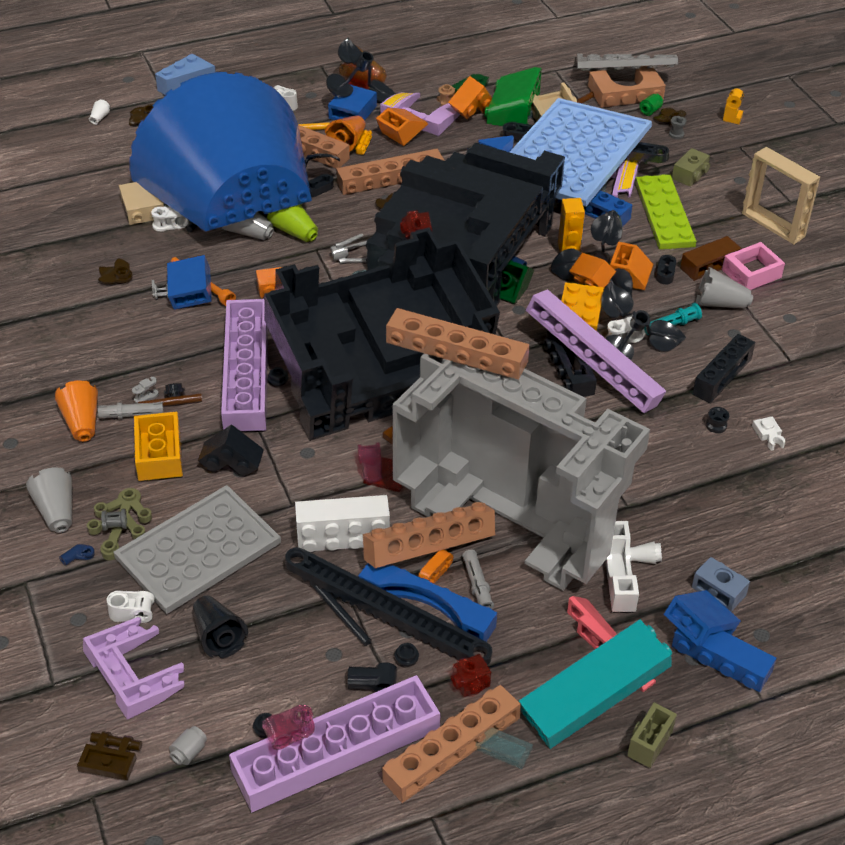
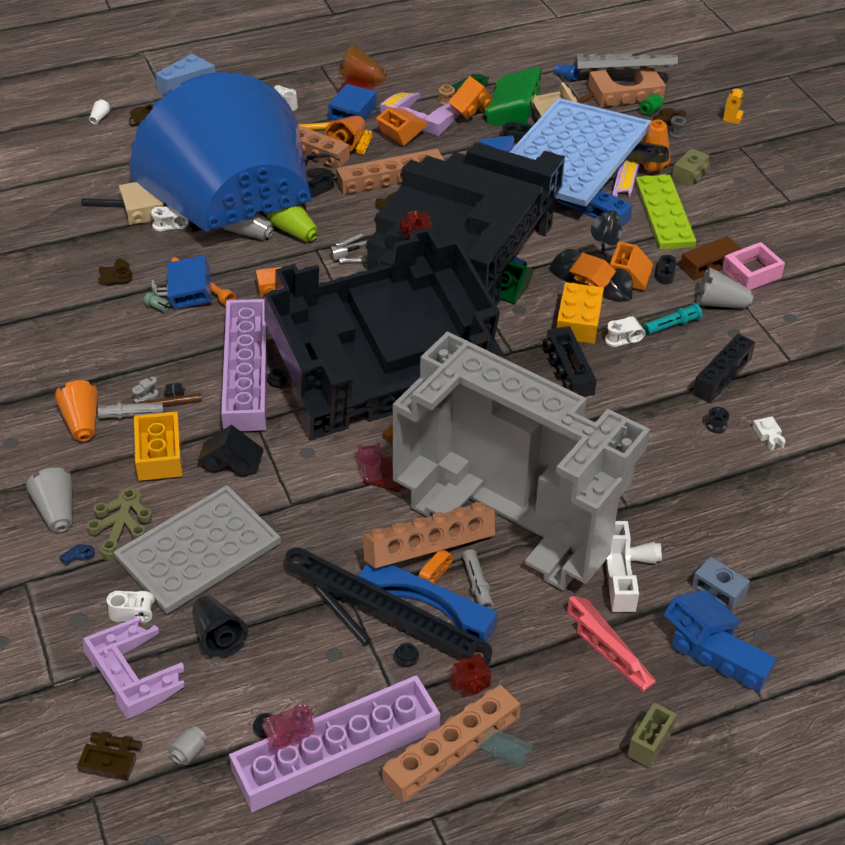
dark grey bush [101,509,127,531] -> none
white brick [295,495,390,552] -> none
black plant [326,37,396,103] -> none
black piece [347,662,397,692] -> none
nougat brick [386,308,530,380] -> none
teal brick [519,619,672,749] -> none
lavender brick [526,290,666,413] -> none
light orange brick [558,198,585,252] -> none
black plant [601,282,686,360] -> none
tan window [742,147,820,244] -> none
none -> black bar [81,198,125,207]
none -> sand green pin [144,292,171,313]
none -> blue cone [554,64,580,81]
none -> orange cone [640,119,671,171]

